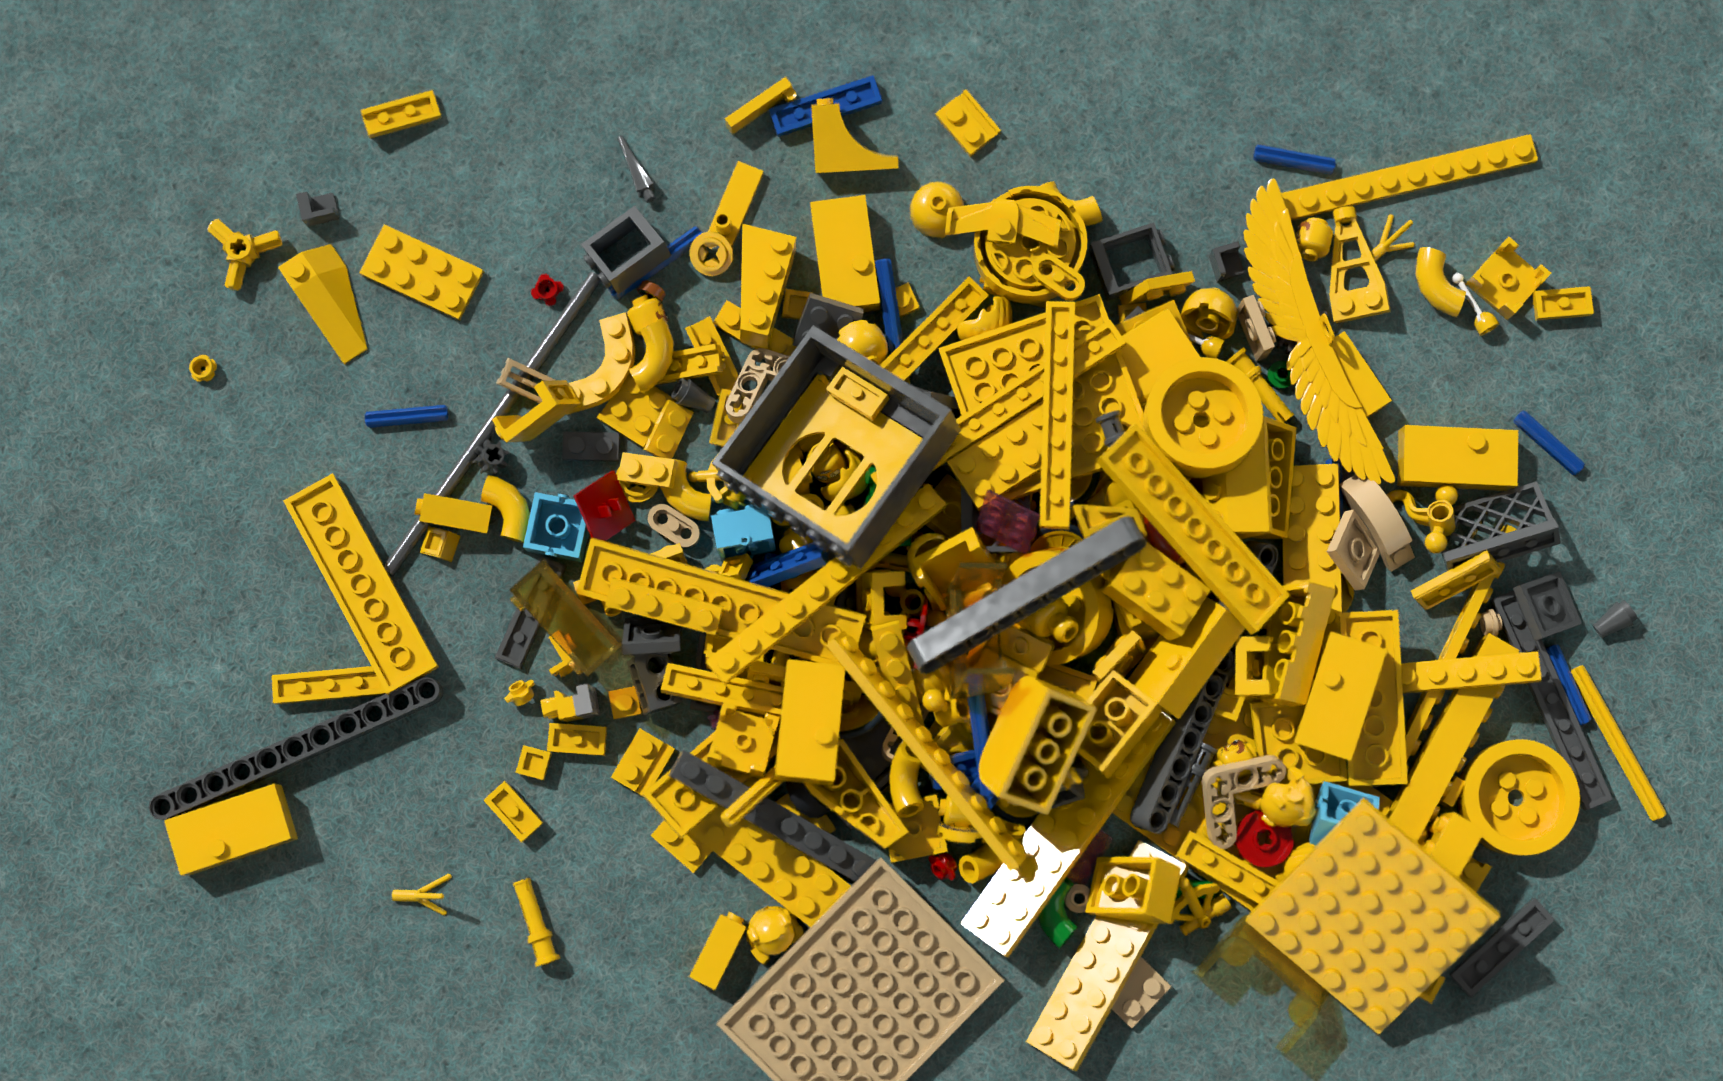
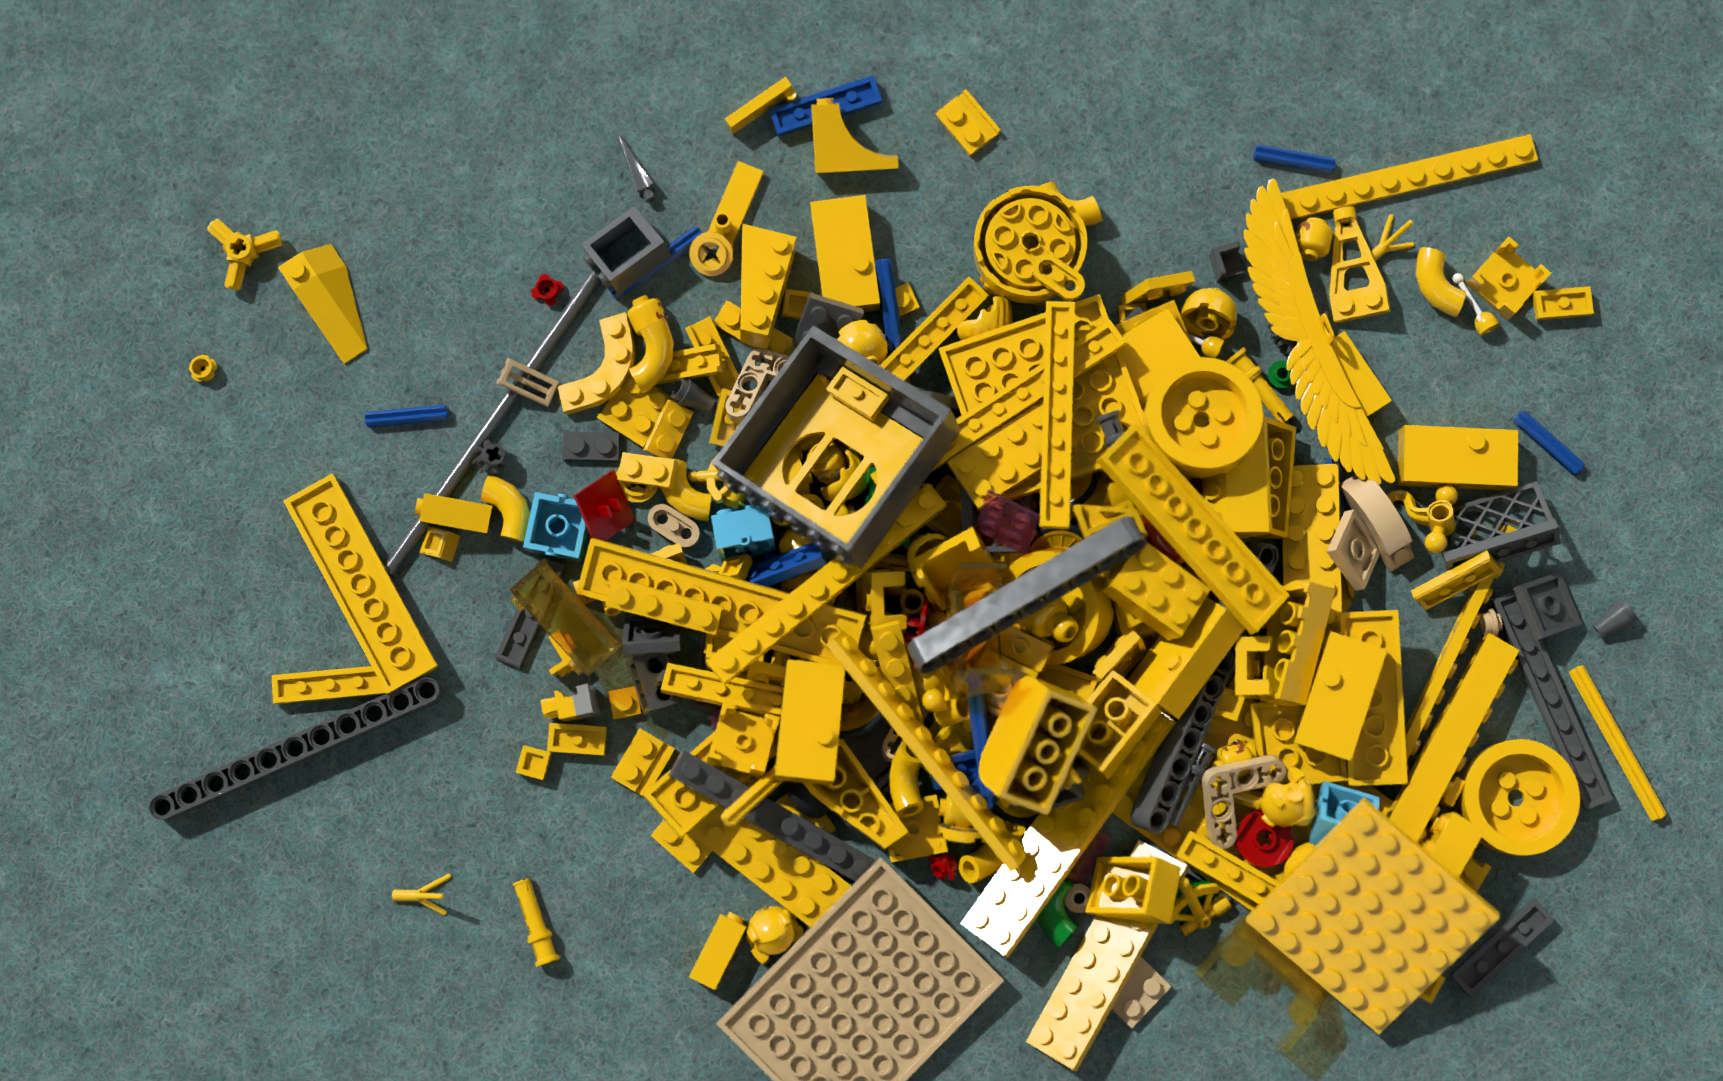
yellow brick [164,784,298,876] -> none
dark grey panel [296,191,340,227] -> none
yellow plate [359,224,484,321] -> none
yellow hinge [361,90,441,139] -> none
yellow plate [483,781,544,843] -> none
yellow panel [492,380,581,443] -> none
yellow plate [504,680,535,706] -> none
dark orange tile [637,280,666,303] -> none
yellow cylinder [910,182,964,238] -> none
yellow plate [945,199,1061,248] -> none
dark grey window [1089,222,1175,301] -> none
tan plate [1237,295,1276,362] -> none
yellow plate [1308,652,1542,696] -> none
blue axle [1546,644,1591,726] -> none

